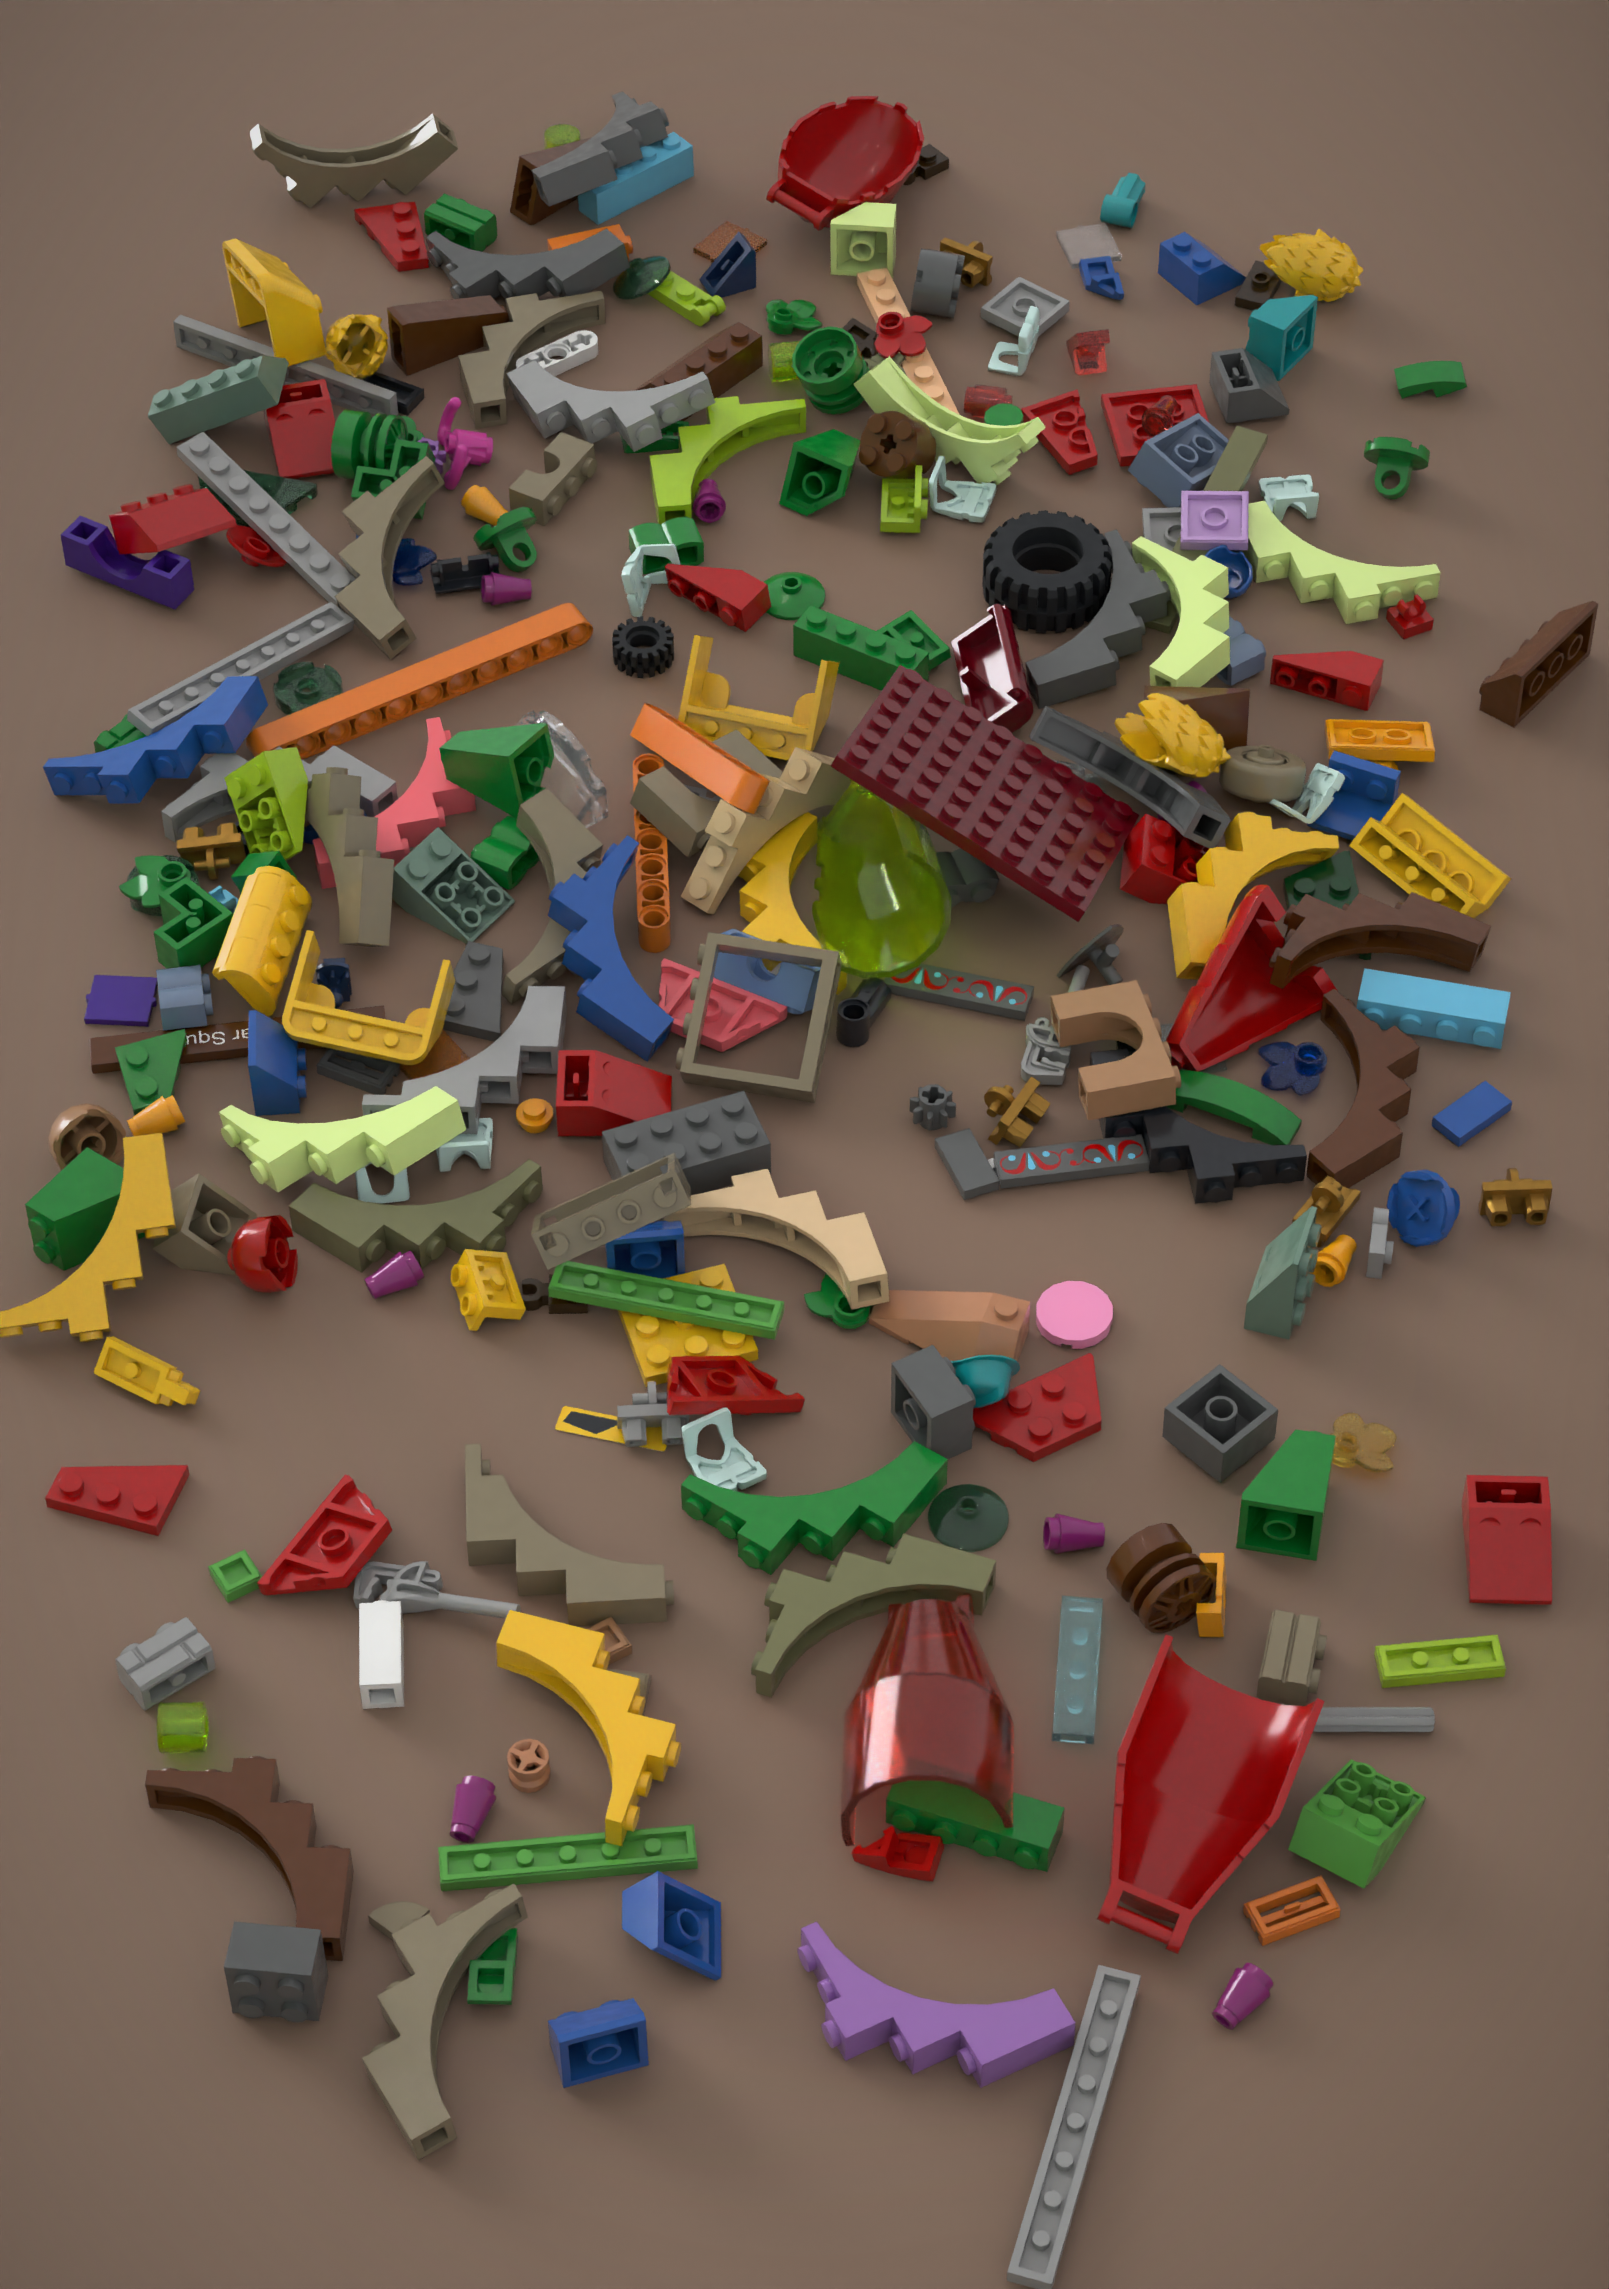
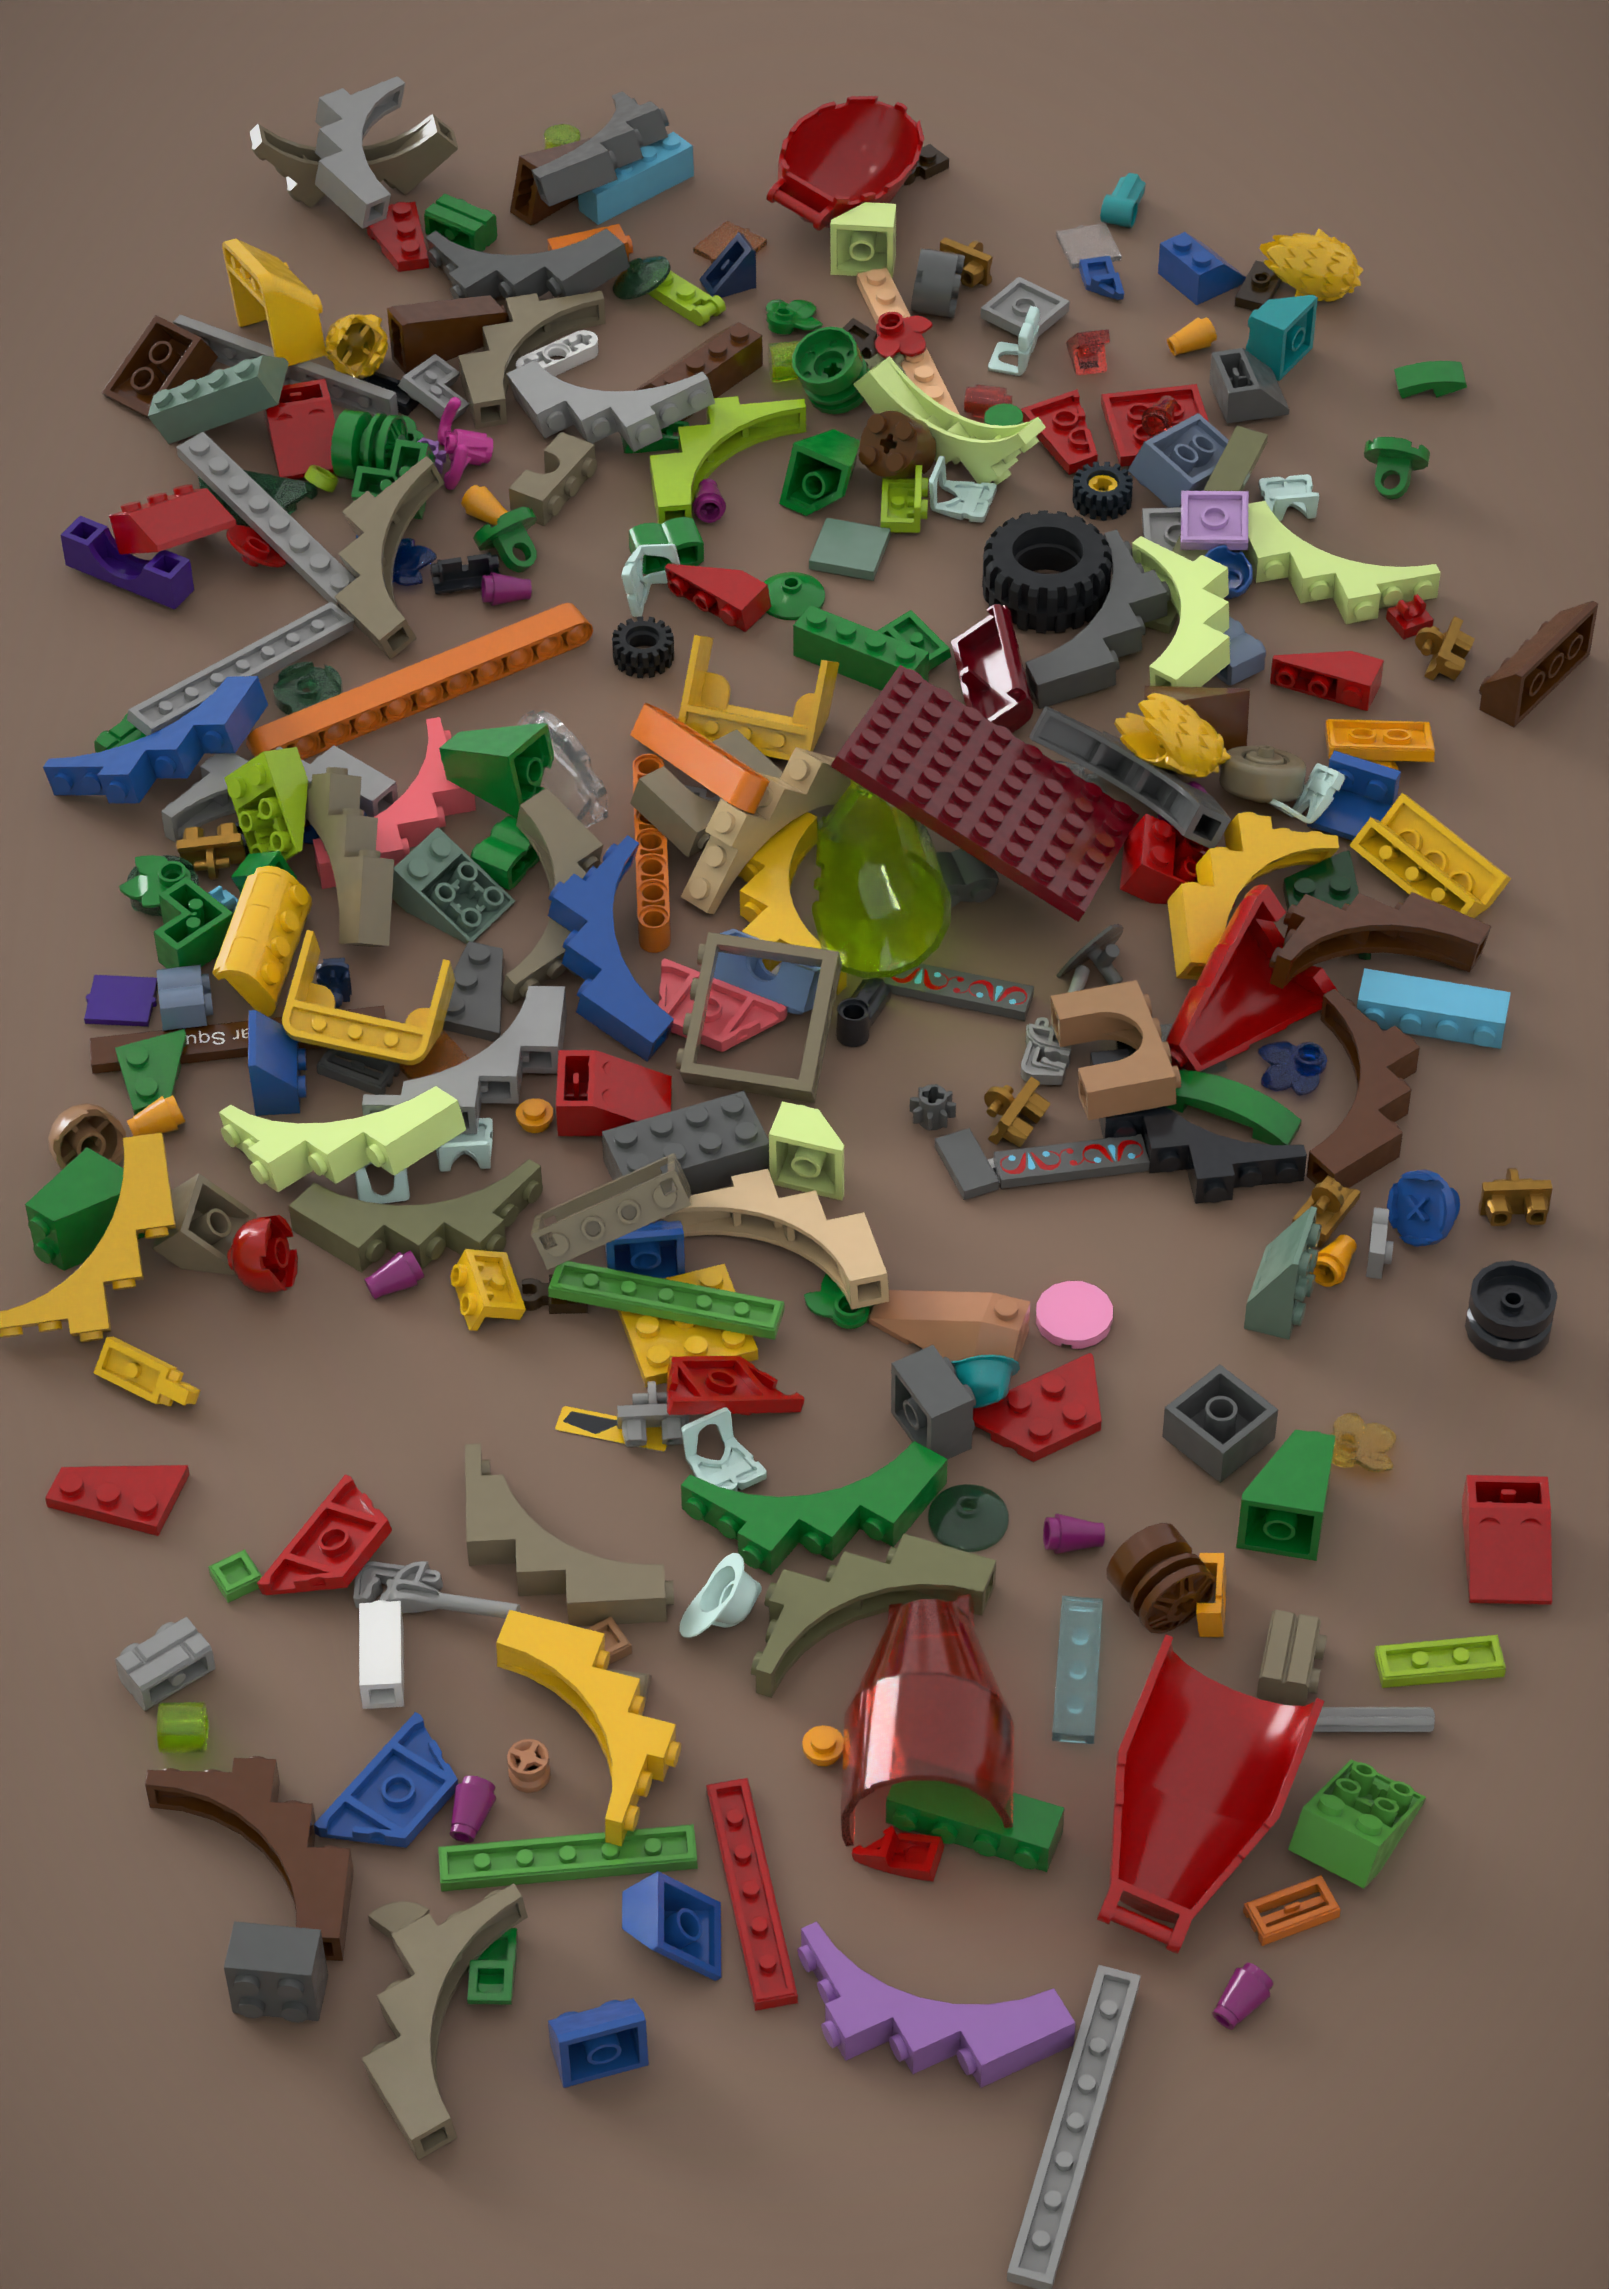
blue tile [1432,1081,1512,1147] -> none
none -> reddish brown slope [102,315,218,419]
none -> lime tile [304,465,339,492]
none -> blue wing [314,1712,458,1848]
none -> light grey arch [315,76,405,229]
none -> light grey plate [398,354,470,421]
none -> light aqua piece [679,1553,762,1638]
none -> red tile [706,1778,798,2011]
none -> yellowish green slope [769,1101,844,1201]
none -> light orange plate [802,1725,844,1766]
none -> sand green tile [809,518,891,581]
none -> black bush [1072,461,1133,521]
none -> light orange cone [1167,317,1217,356]
none -> pearl gold hips [1415,616,1475,681]
none -> black wheel [1465,1260,1557,1362]

